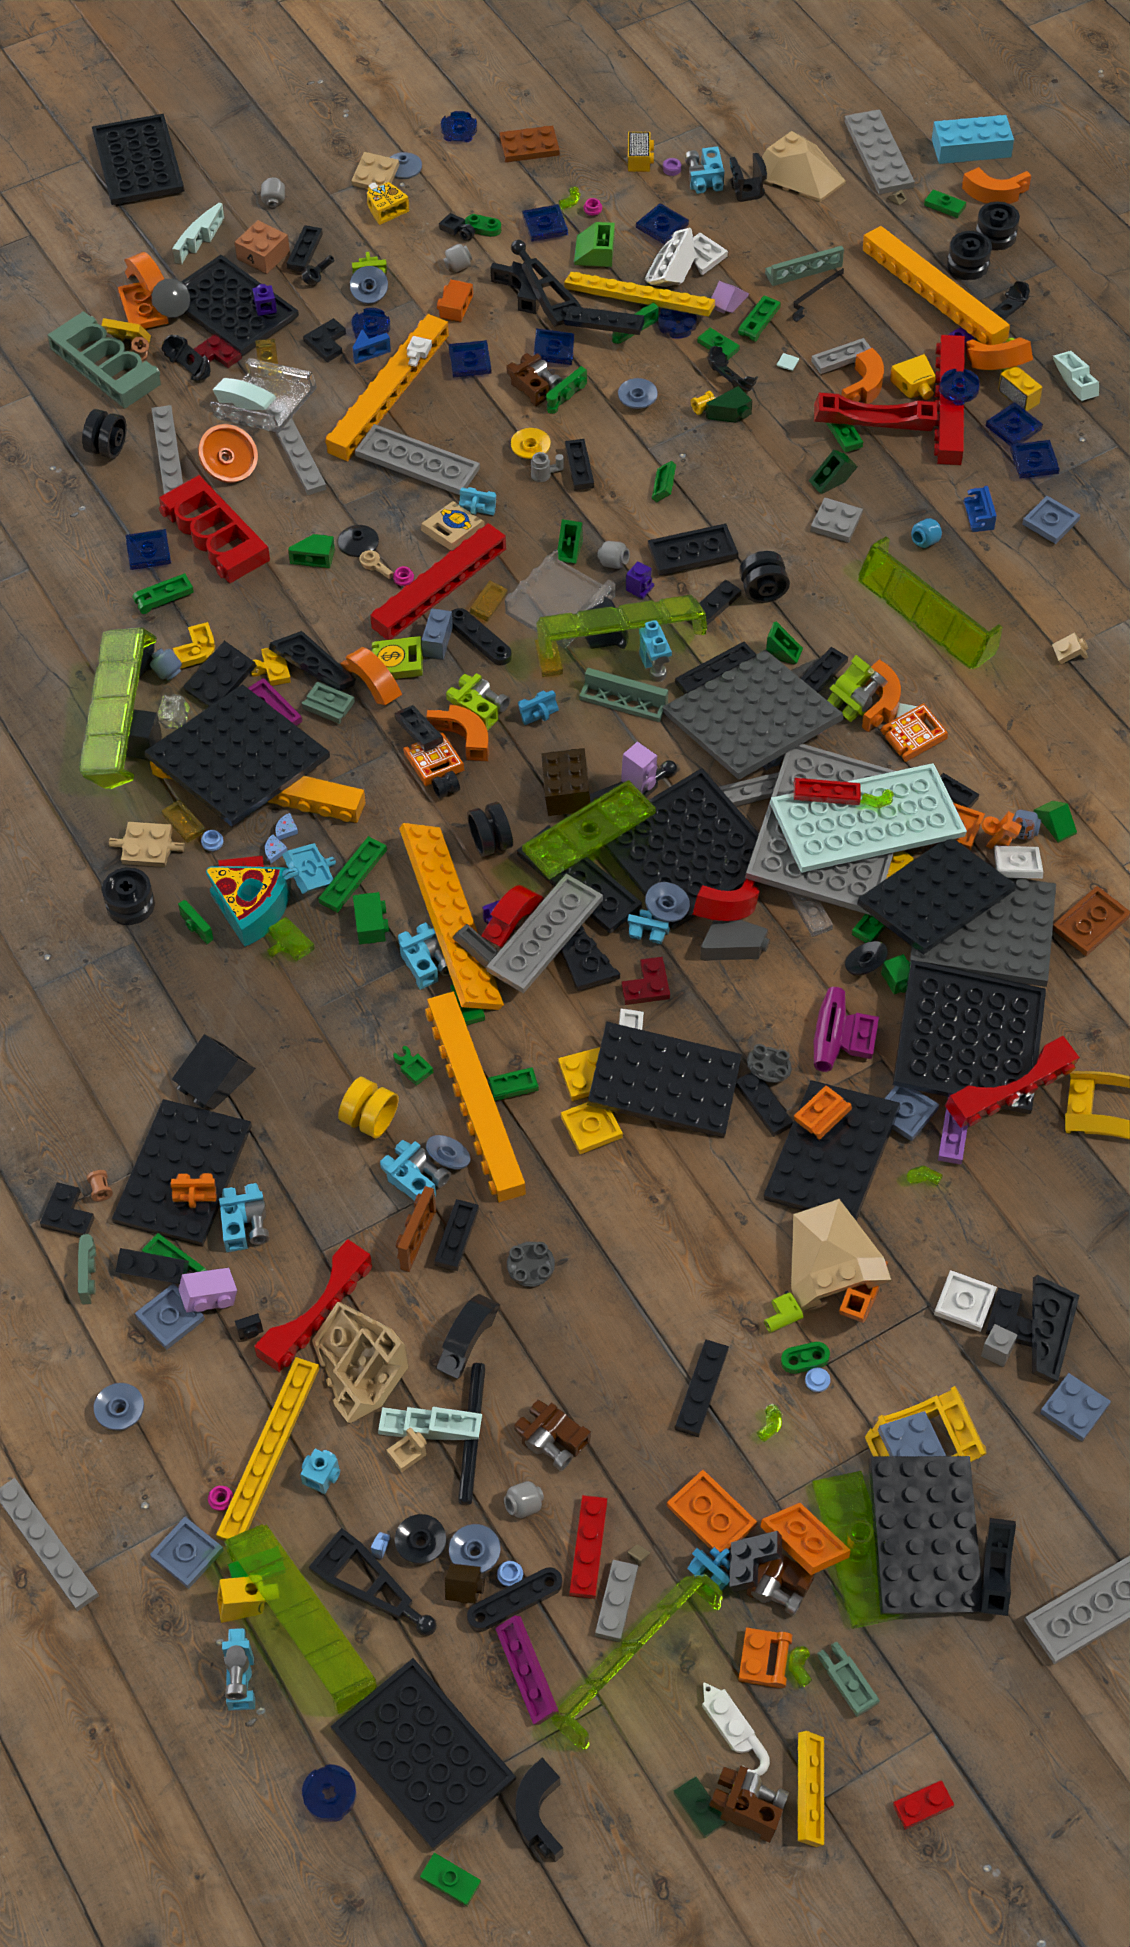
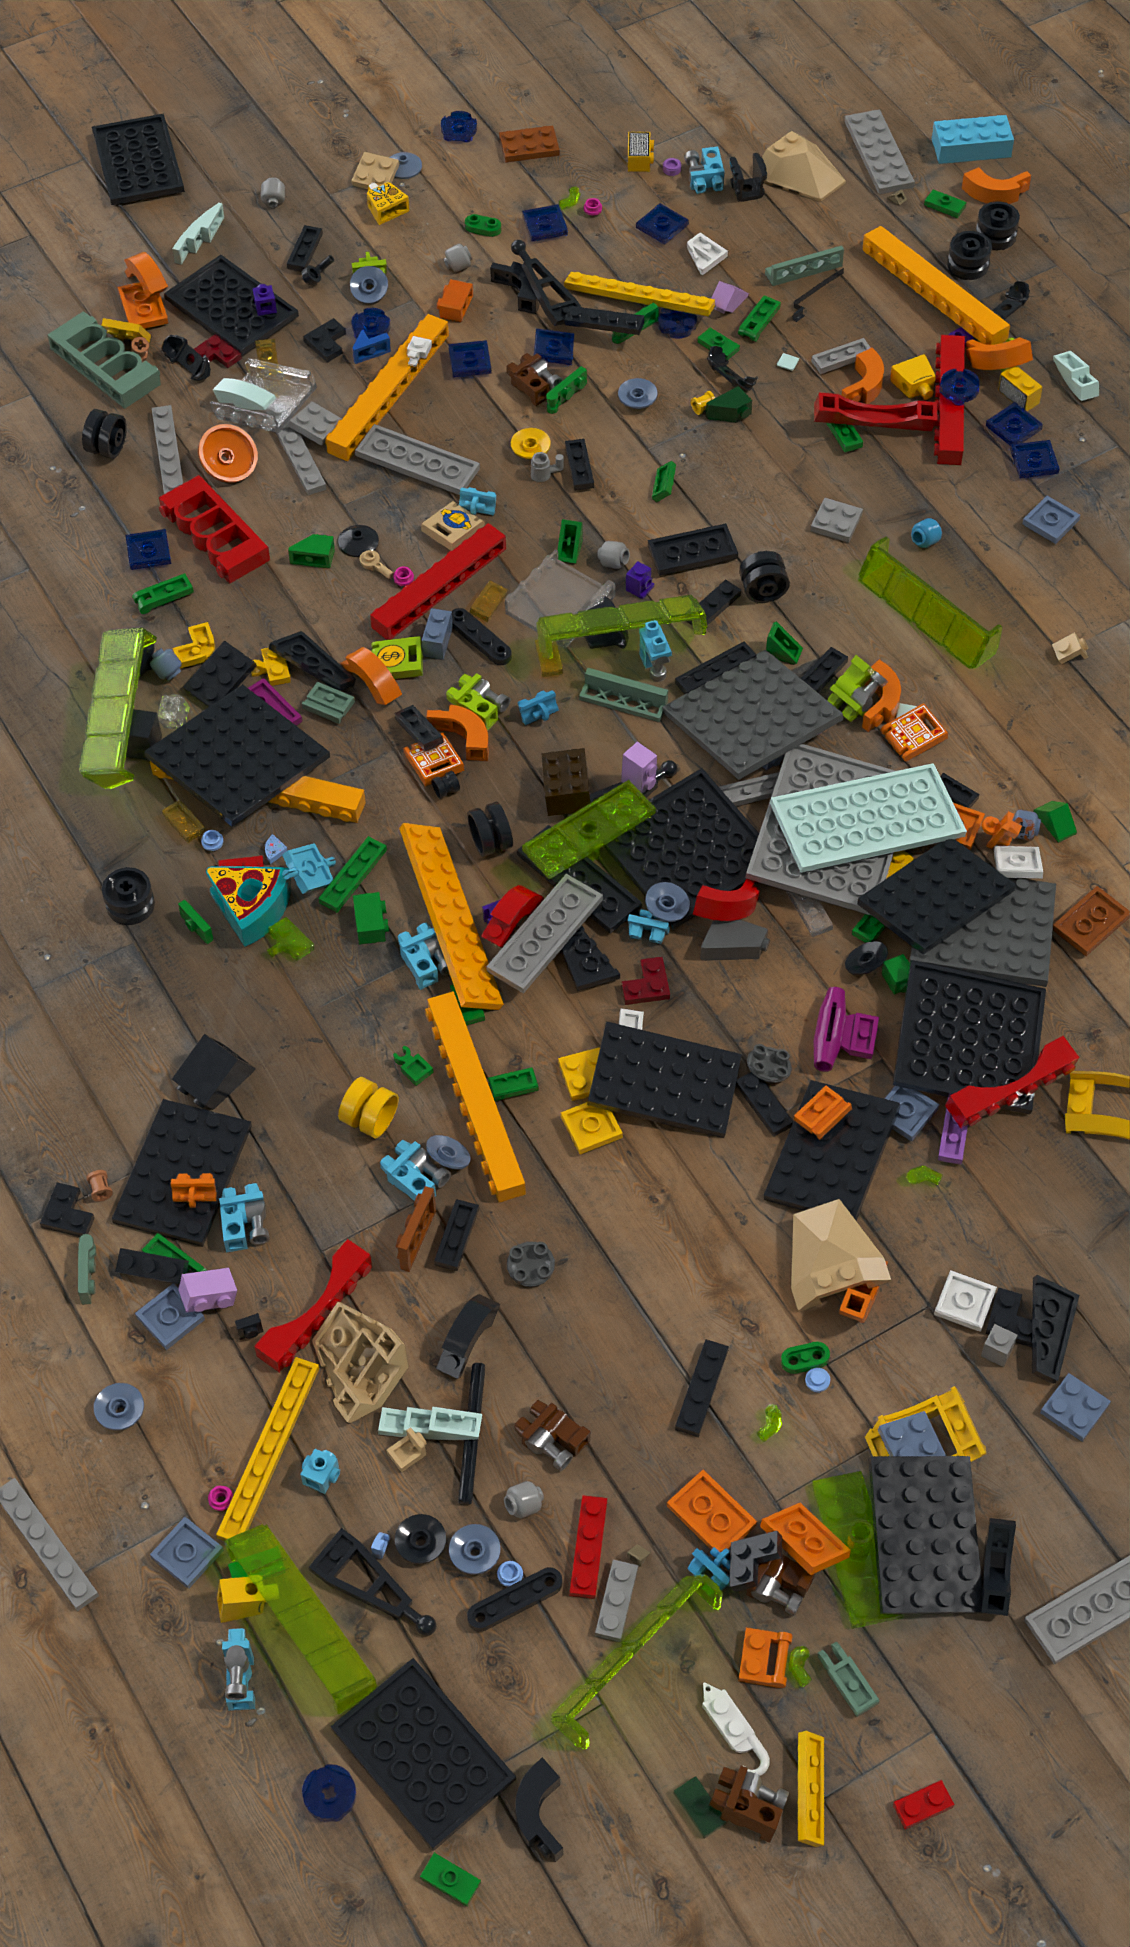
tan plate [109,822,185,867] -> none
dark grey dish [151,279,190,318] -> none
nougat brick [235,220,290,274] -> none
light blue tile [275,813,298,840] -> none
black plate [439,213,475,240] -> none
dark brown brick [445,1563,485,1604] -> none
dark grey tile [453,924,498,968] -> none
magenta plate [495,1615,559,1725] -> none
bright green slope [574,222,615,267] -> none
white wedge [644,228,695,287] -> none
lime piece [764,1291,803,1333] -> none
red tile [793,778,861,805] -> none
dark green slope [808,449,858,494] -> none
clear neon green arm [861,789,894,809] -> none
blue hinge [964,486,997,532] -> none
none -> light grey plate [289,401,342,446]

